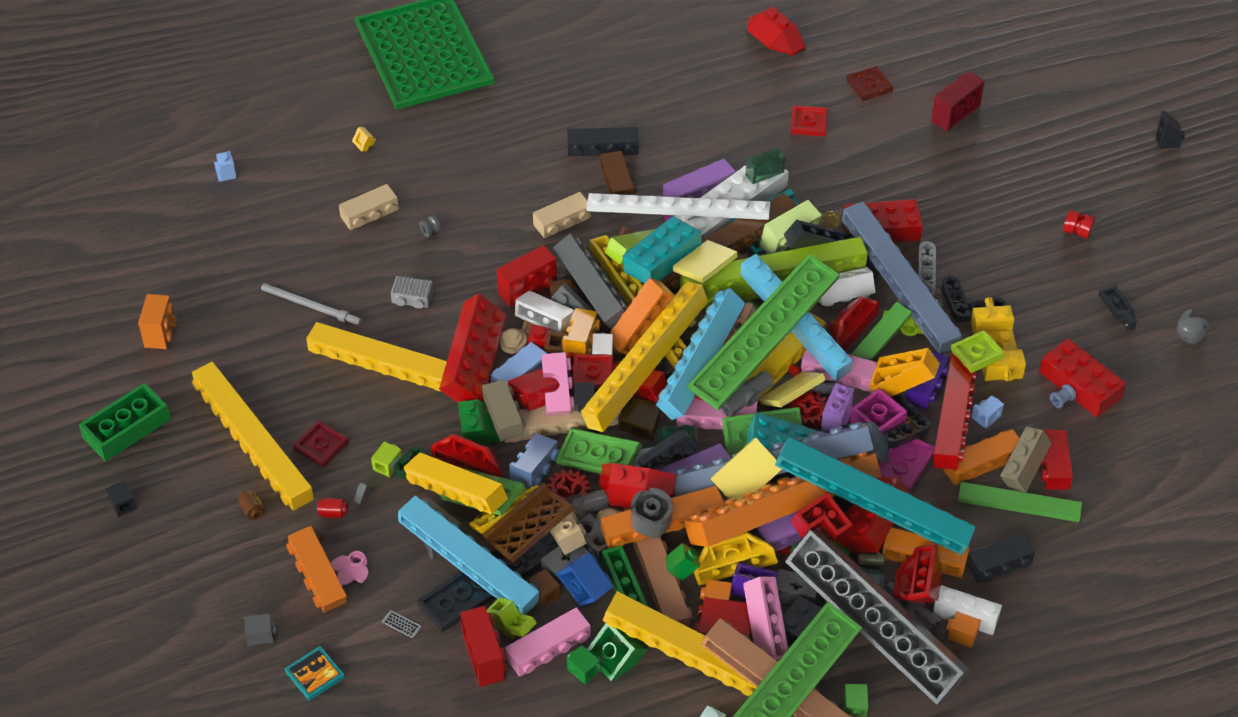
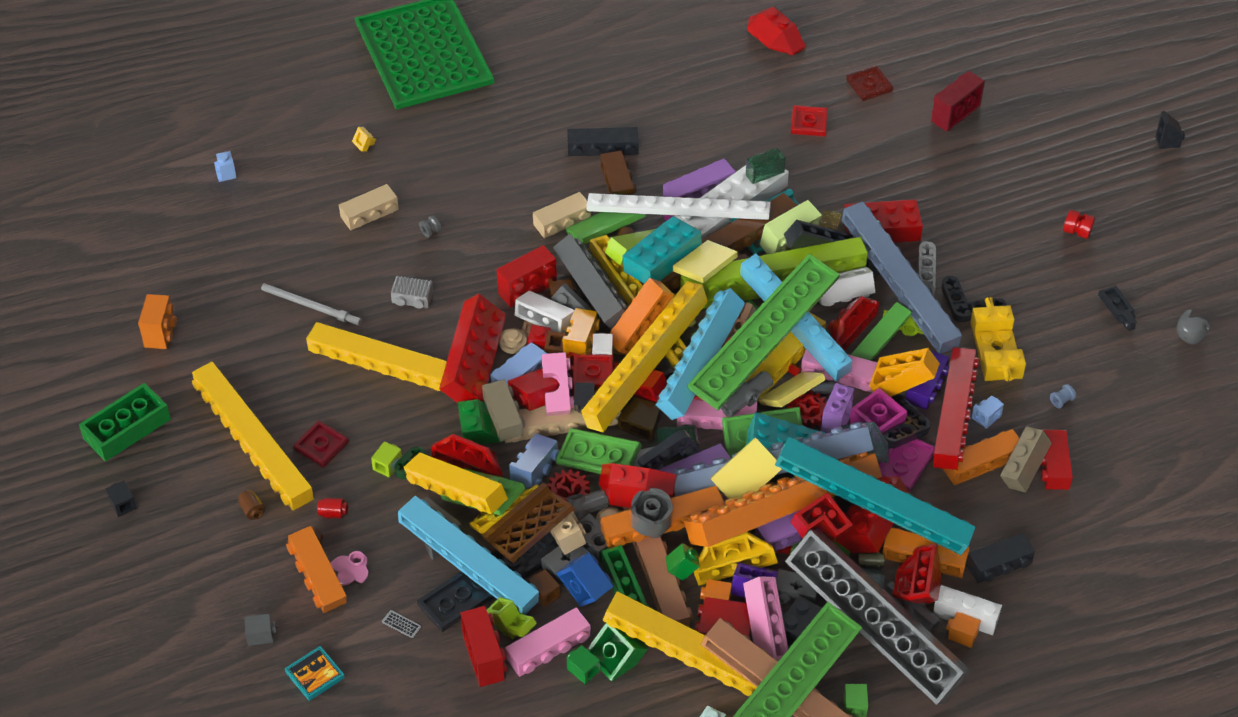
dark grey tile [354,482,374,504] -> none
lime plate [951,330,1005,373] -> none
bright green tile [958,482,1082,522] -> none
red brick [1039,338,1127,417] -> none
none -> bright green tile [566,212,646,244]

